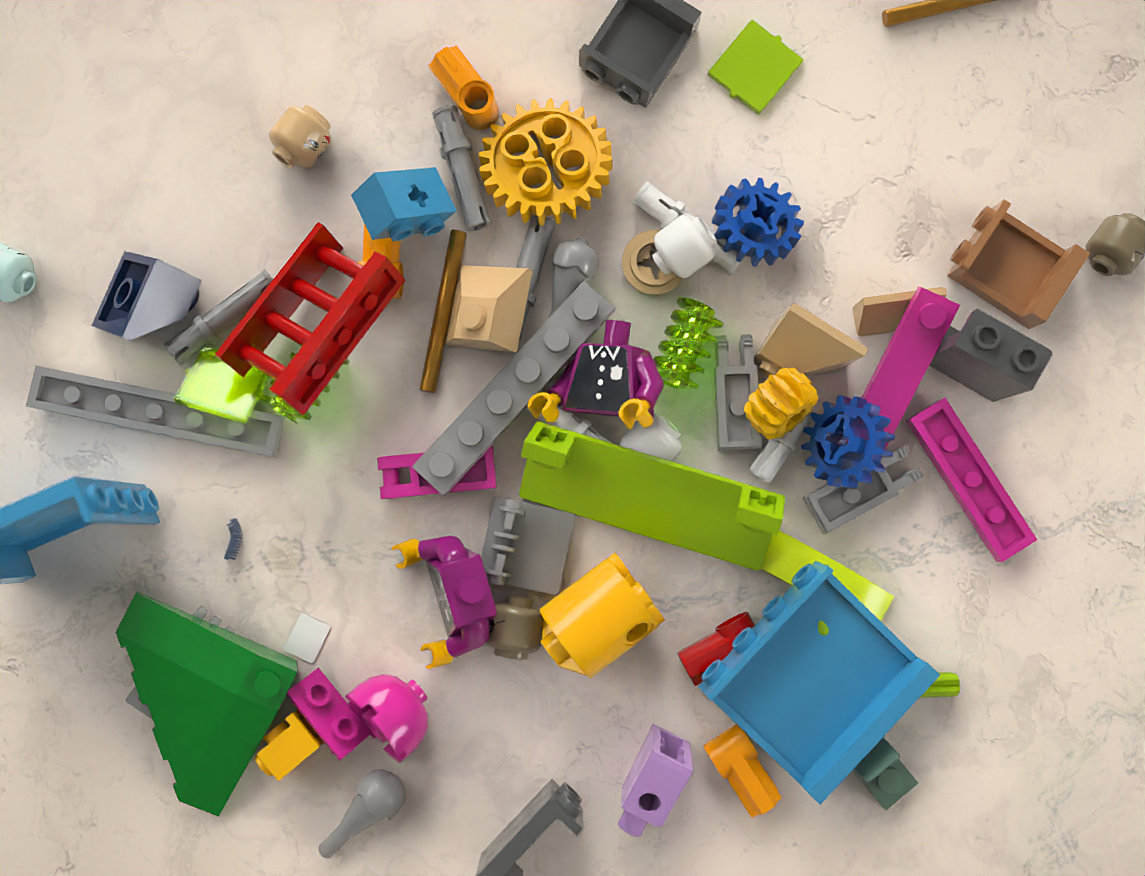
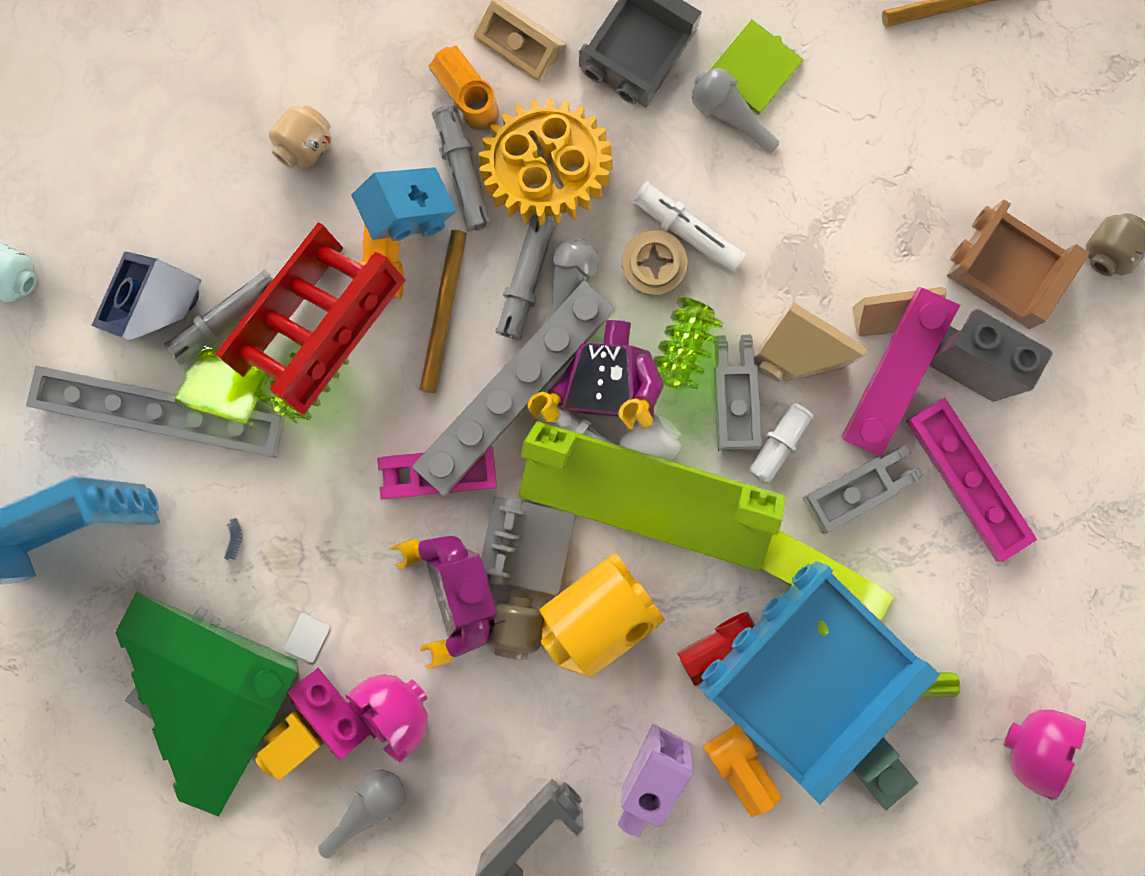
tan slope [445,265,533,353] -> none
white head [652,215,717,278] -> none
blue gear [711,178,804,267] -> none
yellow gear [744,368,819,440] -> none
blue gear [801,395,895,489] -> none
none -> tan slope [473,0,566,81]
none -> light grey piece [692,68,779,153]
none -> dark pink cylinder [1003,709,1086,800]

